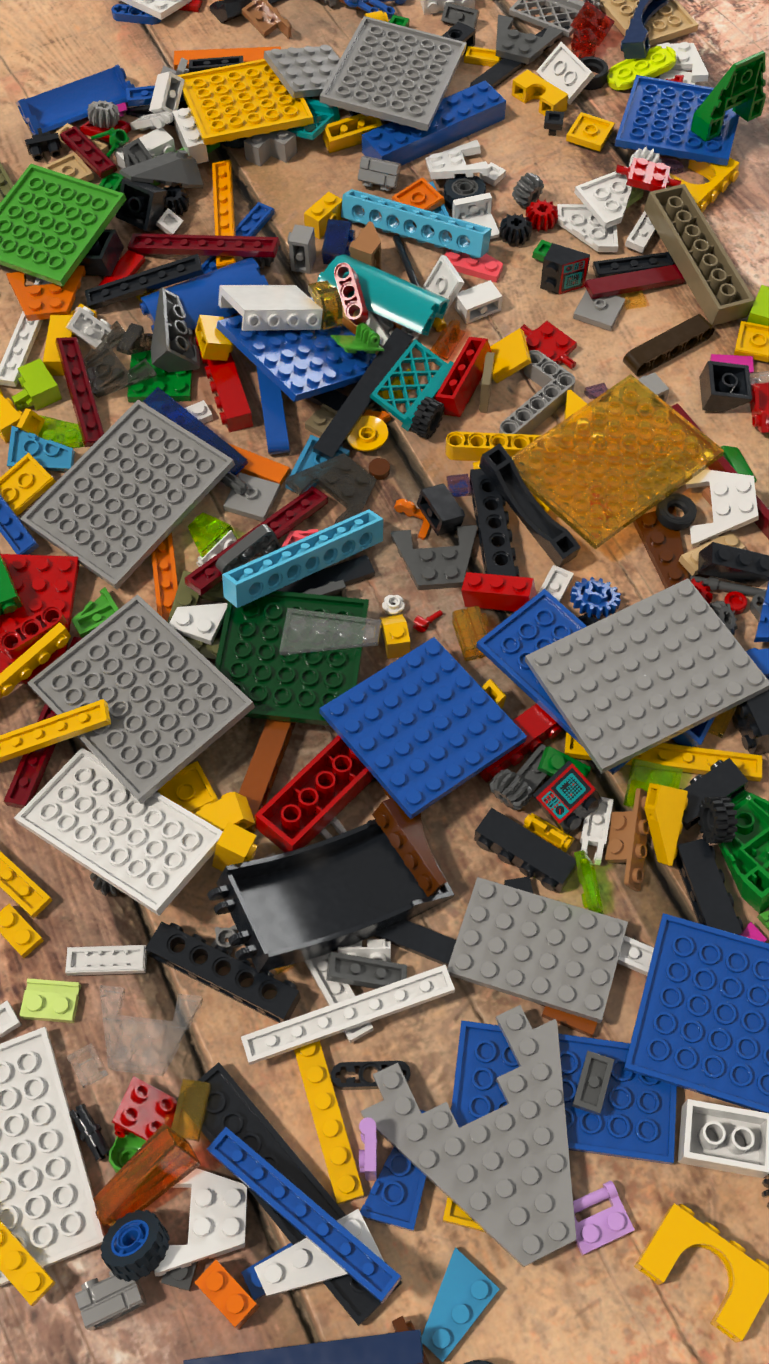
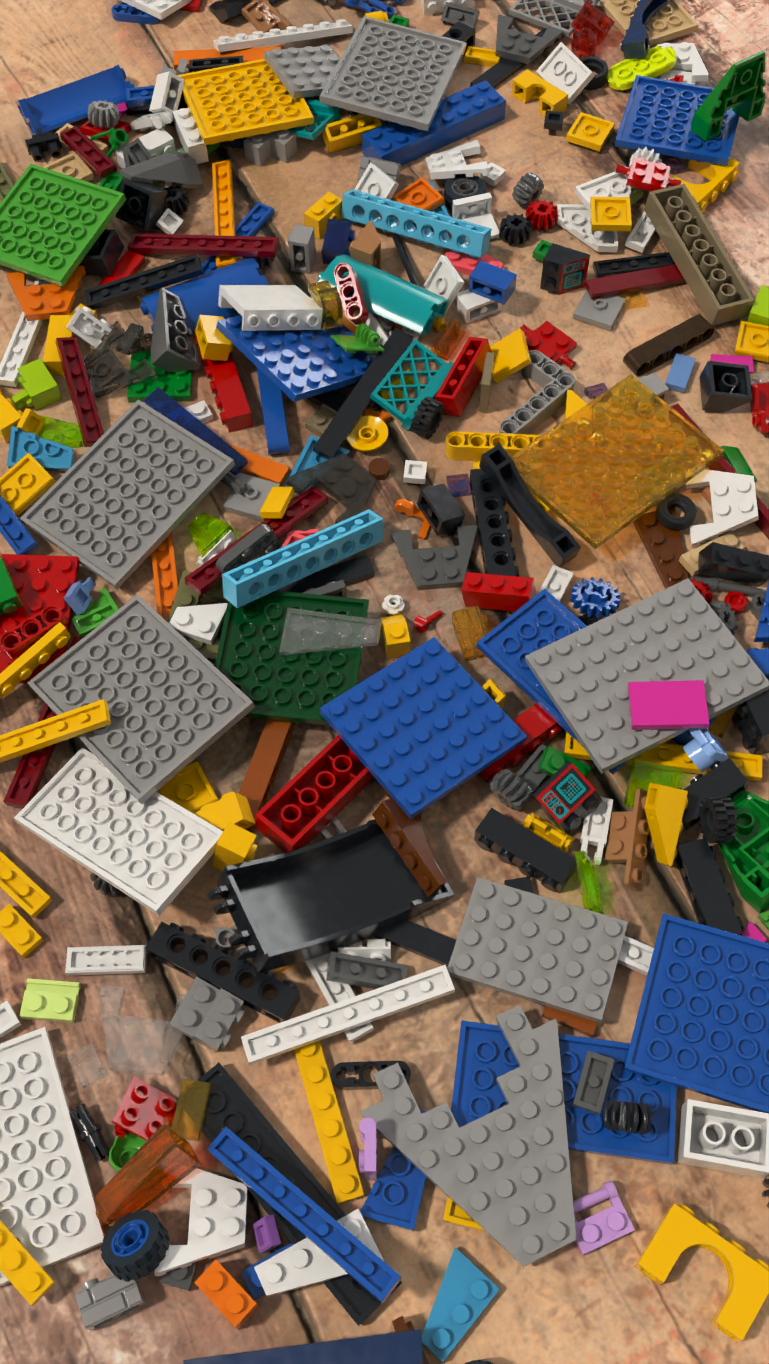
none -> medium blue plate [64,577,95,615]
none -> light grey plate [169,976,245,1052]
none -> white plate [213,19,353,52]
none -> medium lavender tile [252,1214,281,1254]
none -> yellow tile [260,487,294,519]
none -> white plate [354,162,399,216]
none -> white plate [403,460,427,484]
none -> blue brick [468,260,517,305]
none -> yellow plate [590,197,632,231]
none -> black gear [603,1100,652,1134]
none -> dark pink tile [628,680,709,730]
none -> medium blue tile [665,353,696,393]
none -> light blue piece [683,728,728,772]

